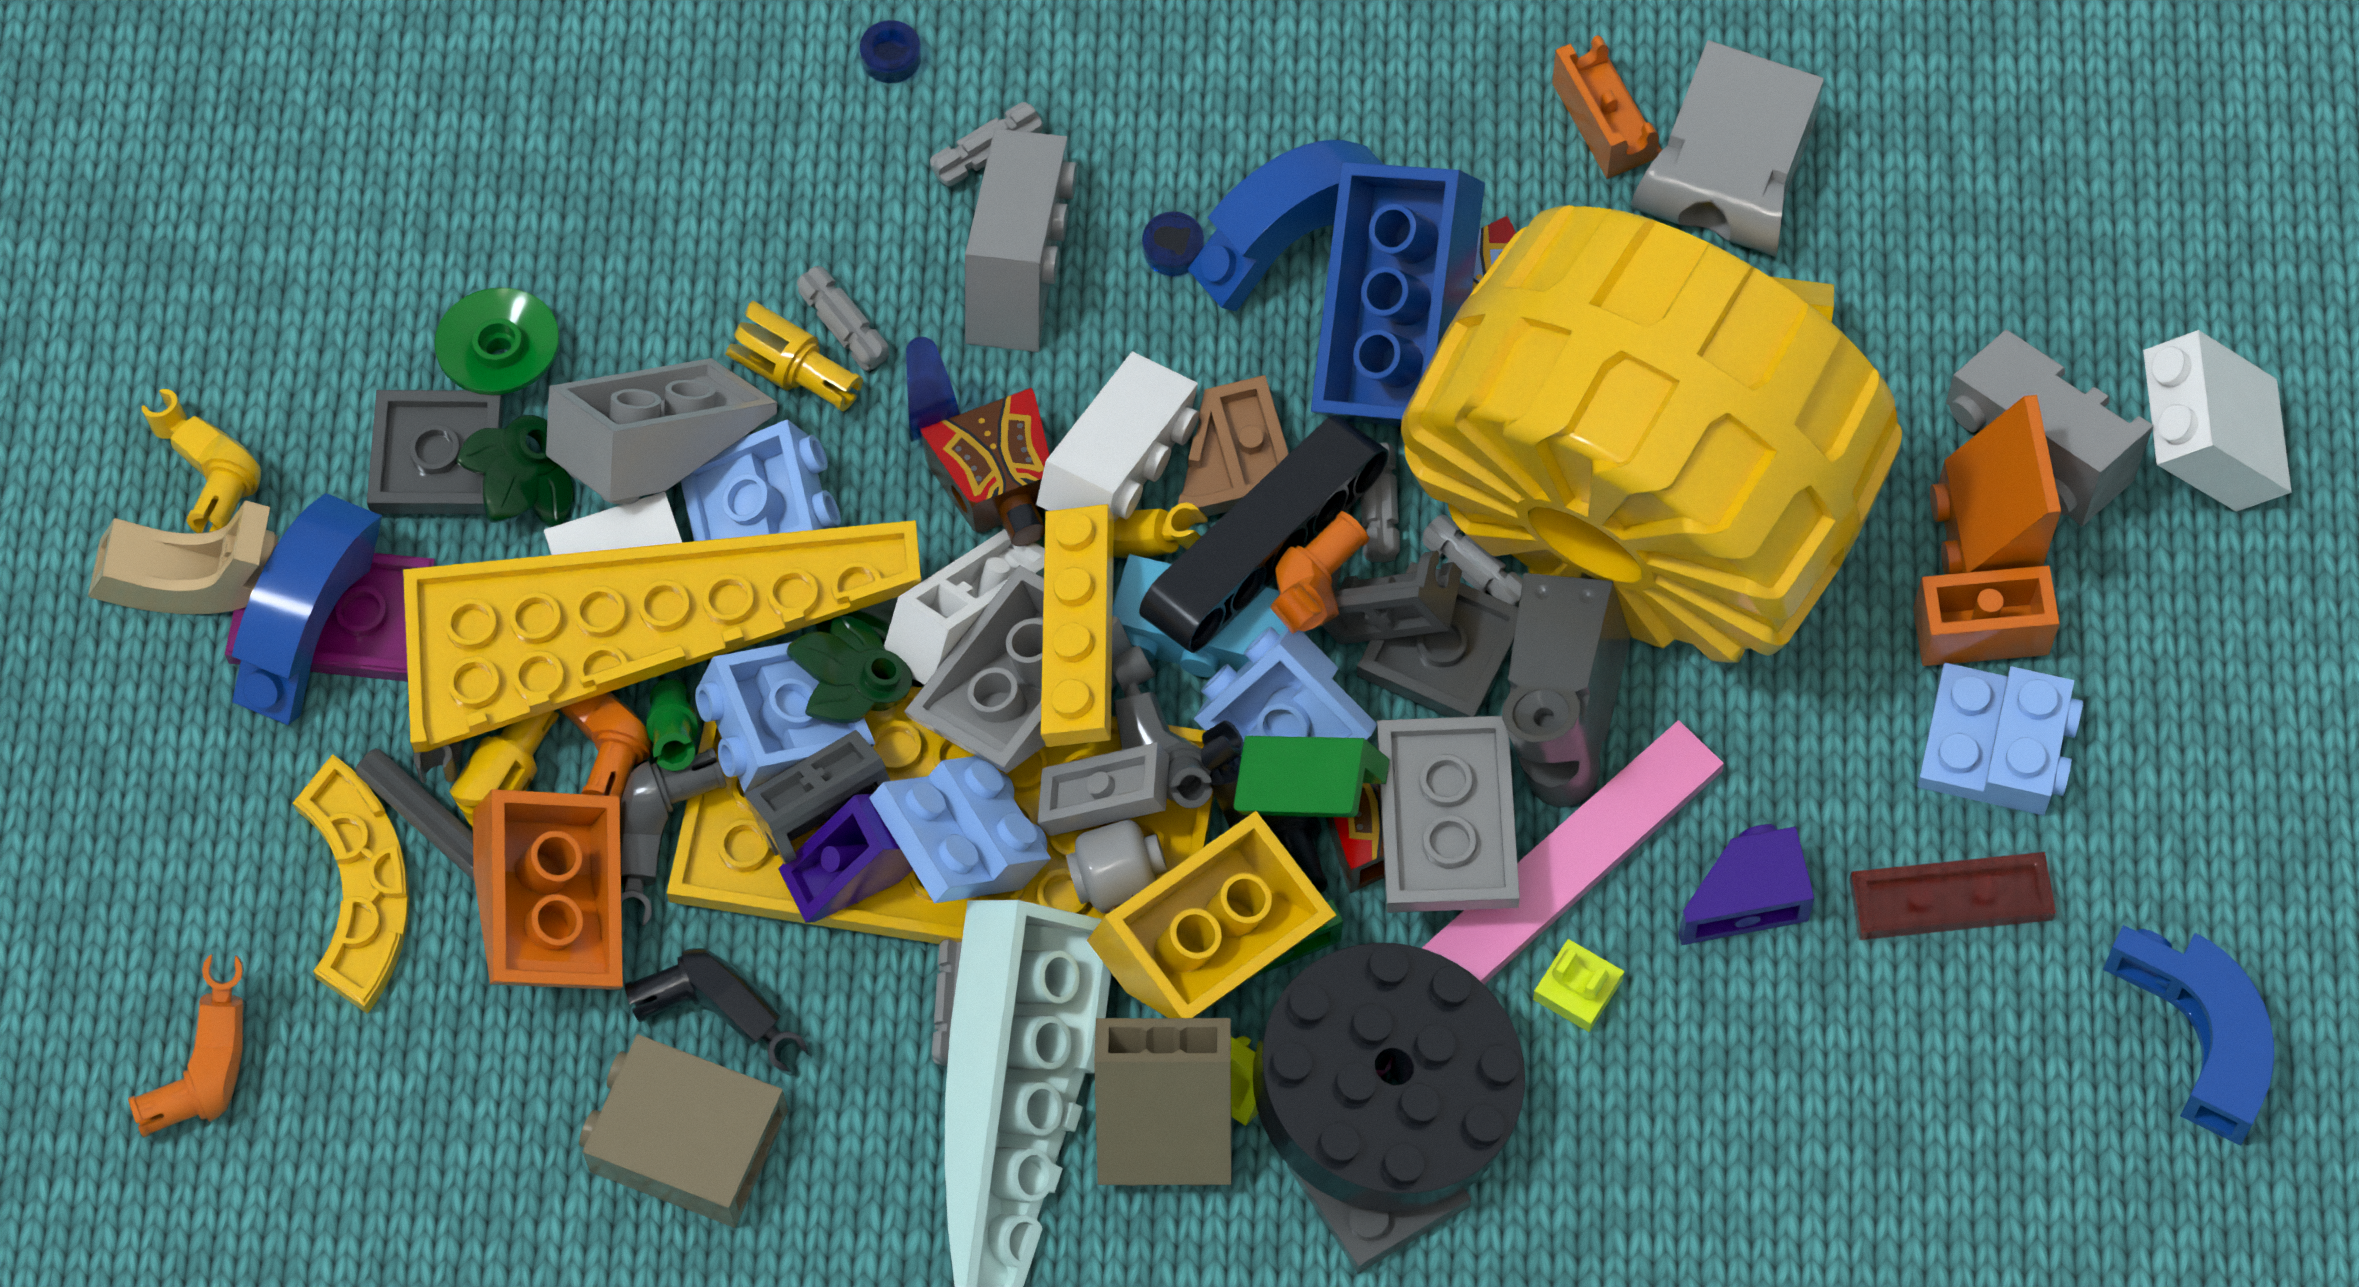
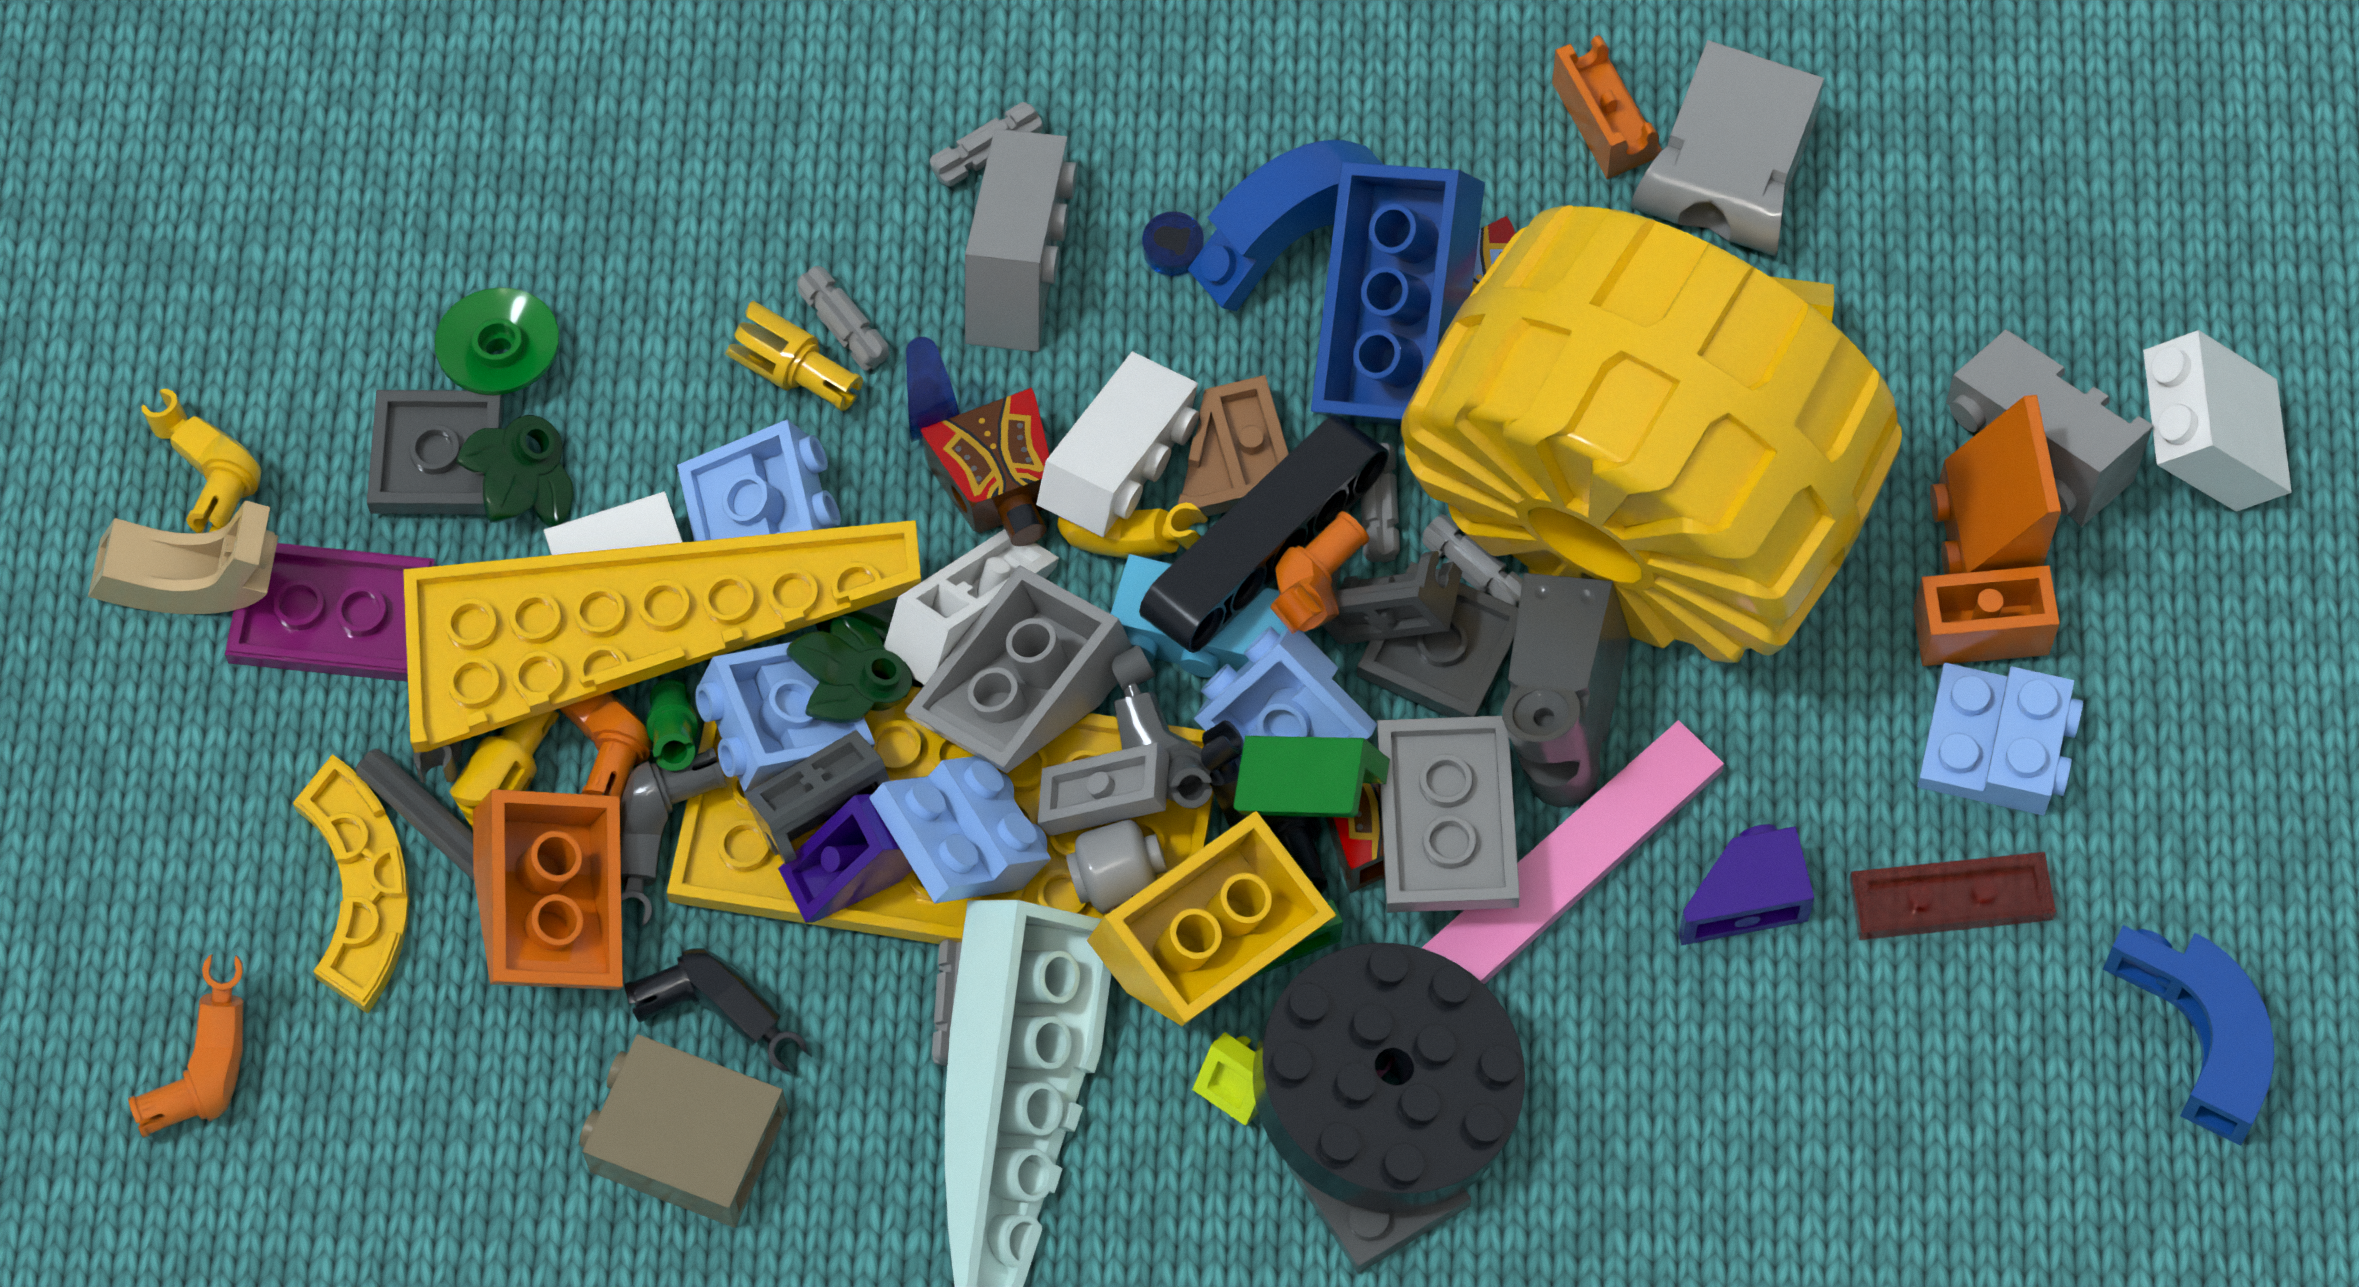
blue arch [232,493,382,726] -> none
light grey slope [546,358,777,504] -> none
clear blue tile [860,20,921,83] -> none
yellow plate [1041,504,1114,747] -> none
dark tan brick [1094,1018,1232,1186] -> none
neon yellow tile [1533,939,1624,1032] -> none

